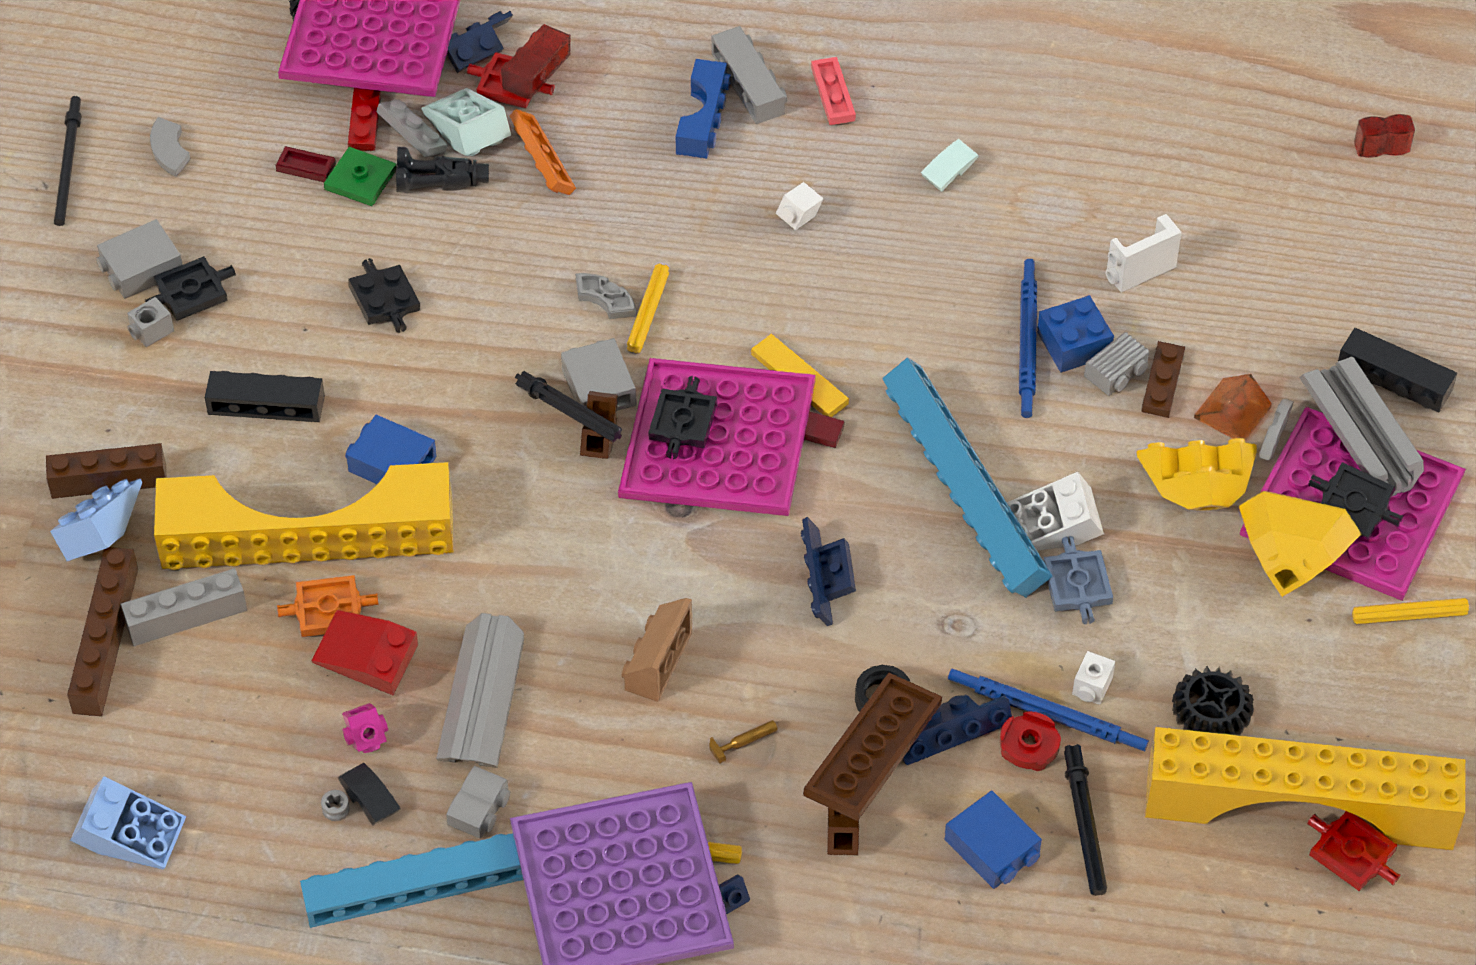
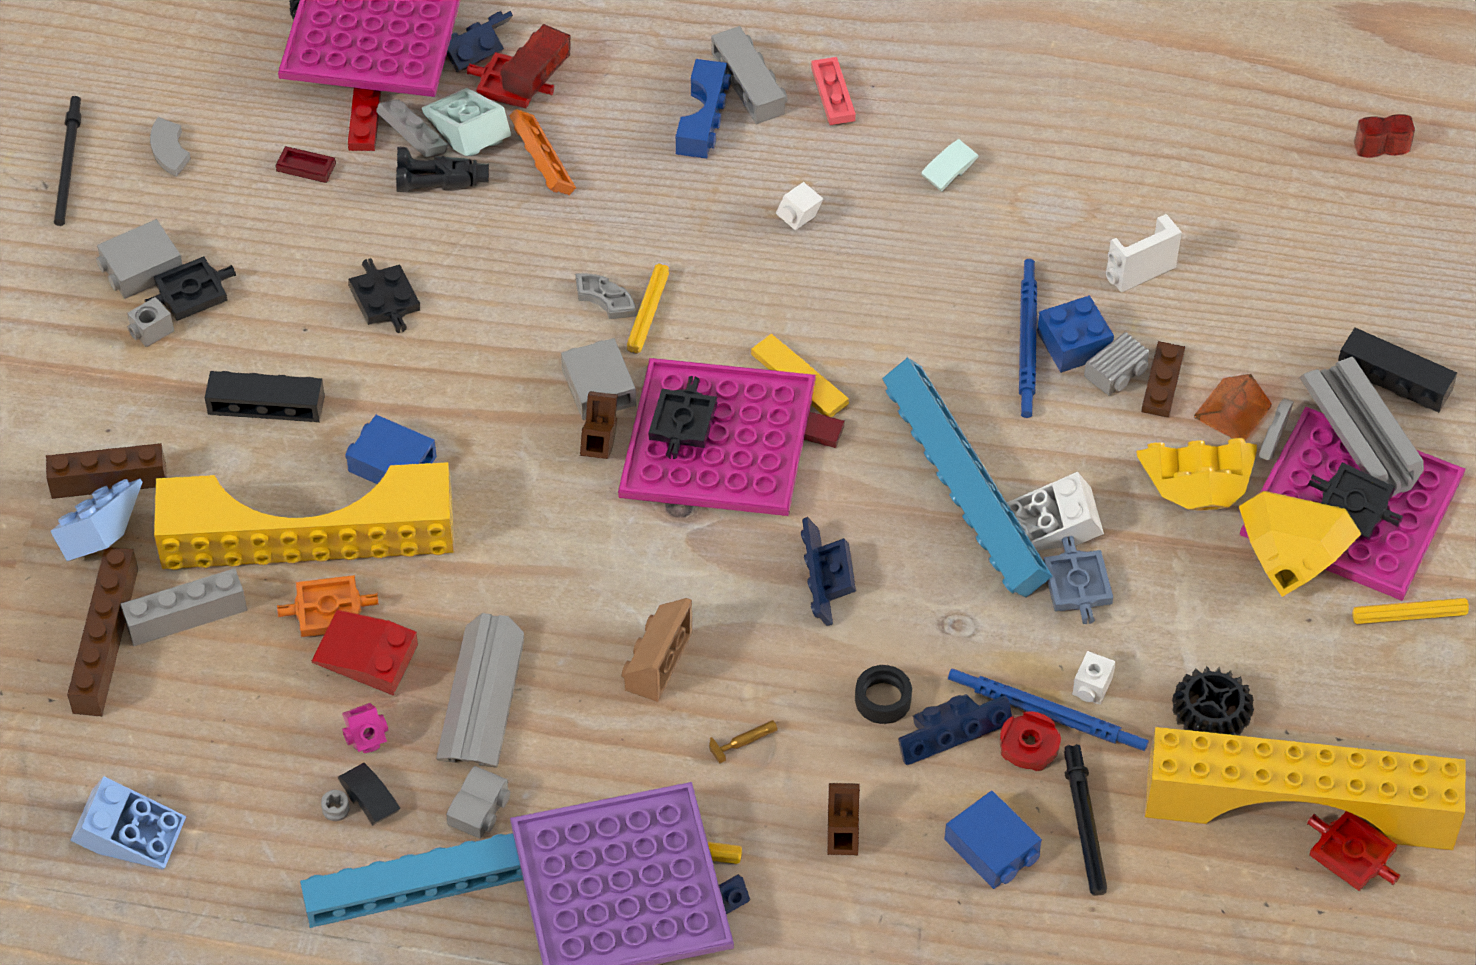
green plate [324,147,397,206] -> none
black axle [515,371,622,442] -> none
reddish brown plate [803,673,943,821] -> none

